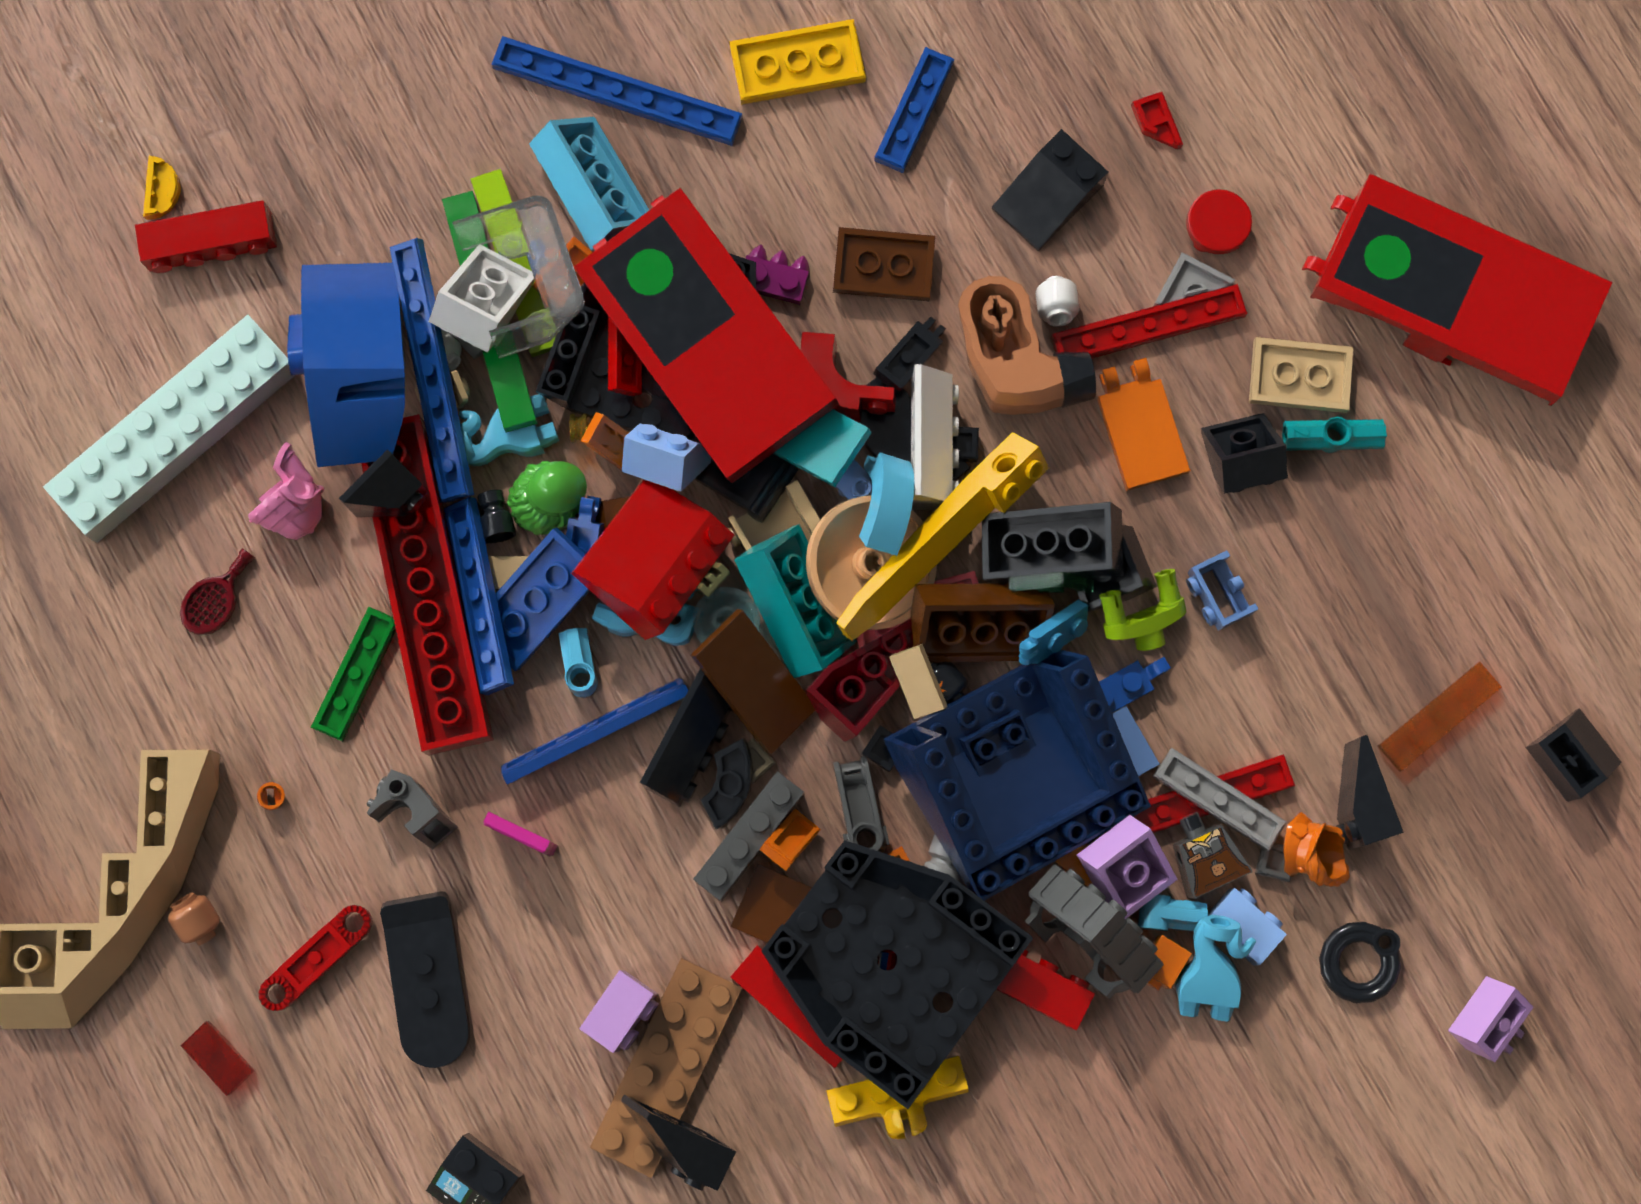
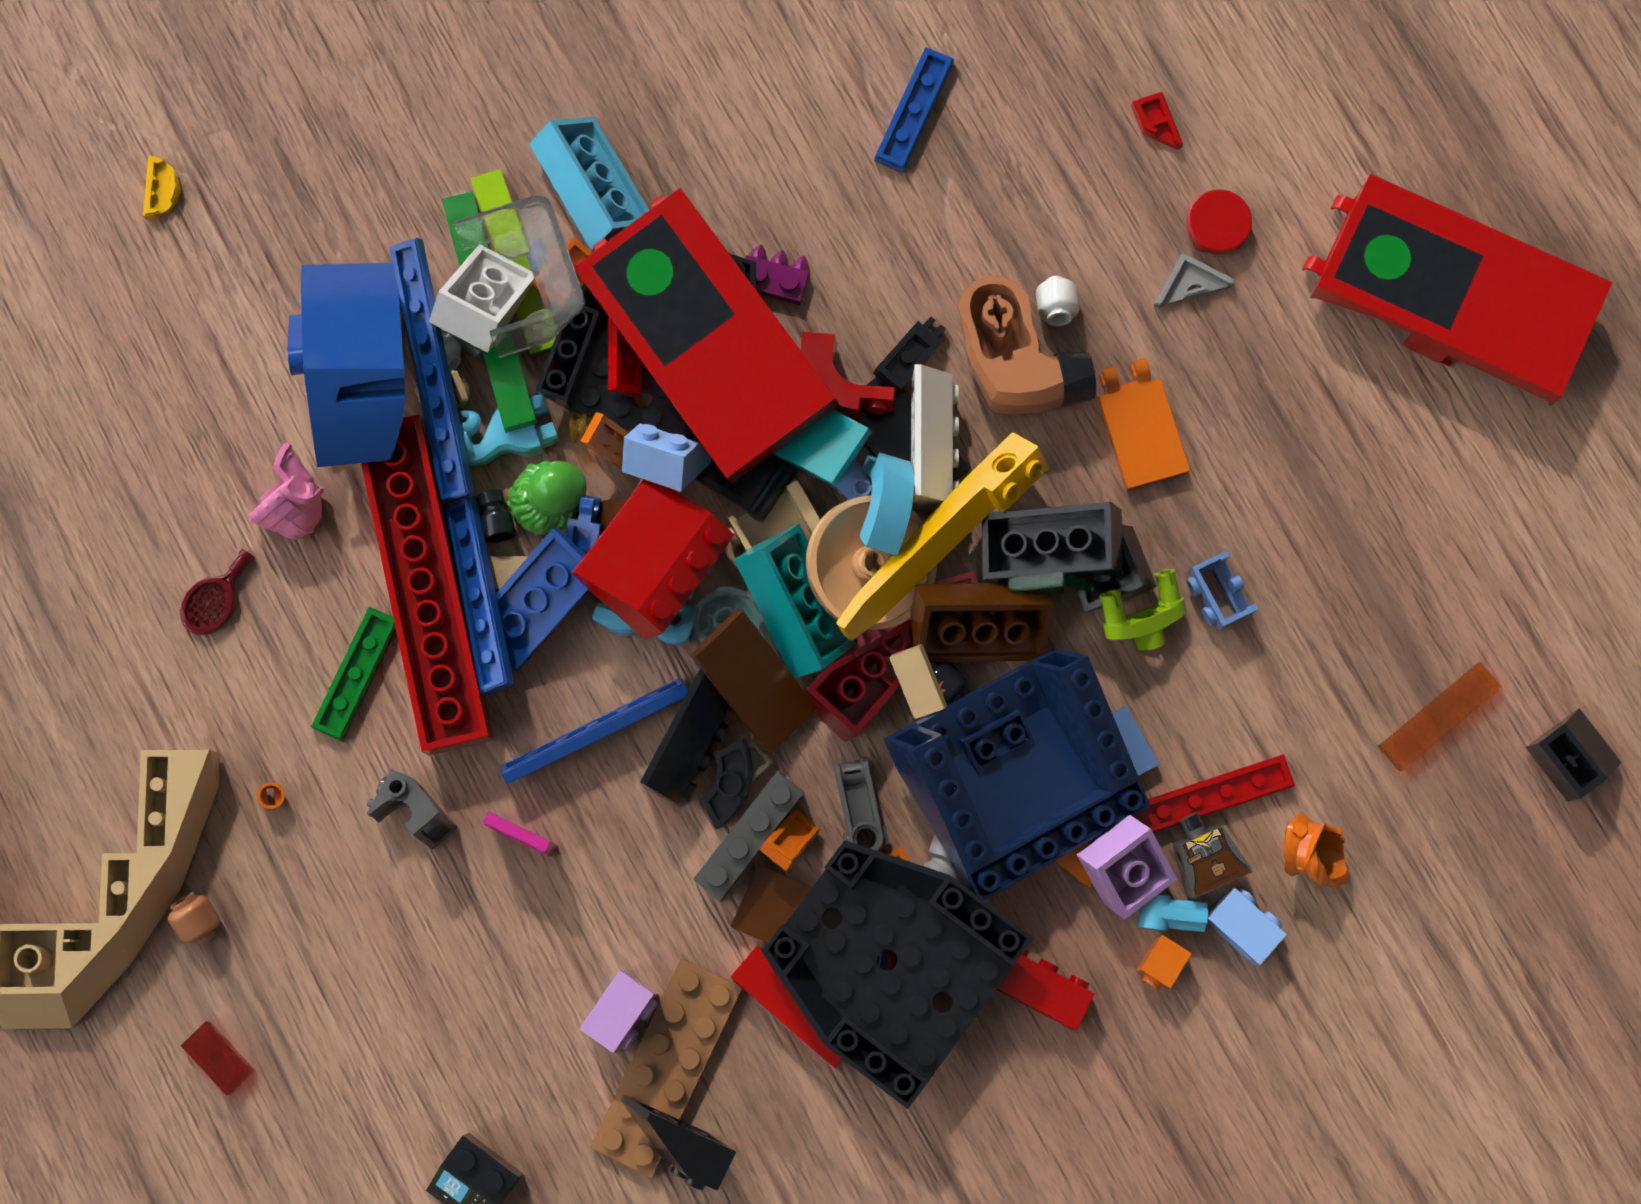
light aqua brick [43,314,295,543] -> none
red brick [135,200,277,273] -> none
red plate [258,905,373,1011] -> none
black slope [339,449,428,518] -> none
black piece [380,891,470,1068] -> none
blue tile [491,36,743,146] -> none
medium azure piece [558,628,598,698] -> none
olive tile [694,562,730,597] -> none
yellow tile [729,19,866,105] -> none
yellow plate [826,1056,969,1139] -> none
reddish brown plate [833,227,935,302] -> none
black tile [861,725,895,772] -> none
black tile [953,427,979,462] -> none
black slope [992,129,1109,251] -> none
dark azure hinge [1019,599,1088,665] -> none
dark grey piece [1025,864,1164,999] -> none
red tile [1051,284,1247,358] -> none
blue plate [1099,657,1171,713] -> none
light grey tile [1153,748,1287,851] -> none
medium azure hips [1176,915,1256,1022] -> none
black slope [1201,413,1288,494] -> none
tan plate [1249,337,1353,413] -> none
dark grey tile [1255,843,1291,882] -> none
teal piece [1282,417,1387,453] -> none
black piece [1319,922,1401,1004] -> none
black slope [1336,735,1404,850] -> none
lavender brick [1448,976,1534,1062] -> none

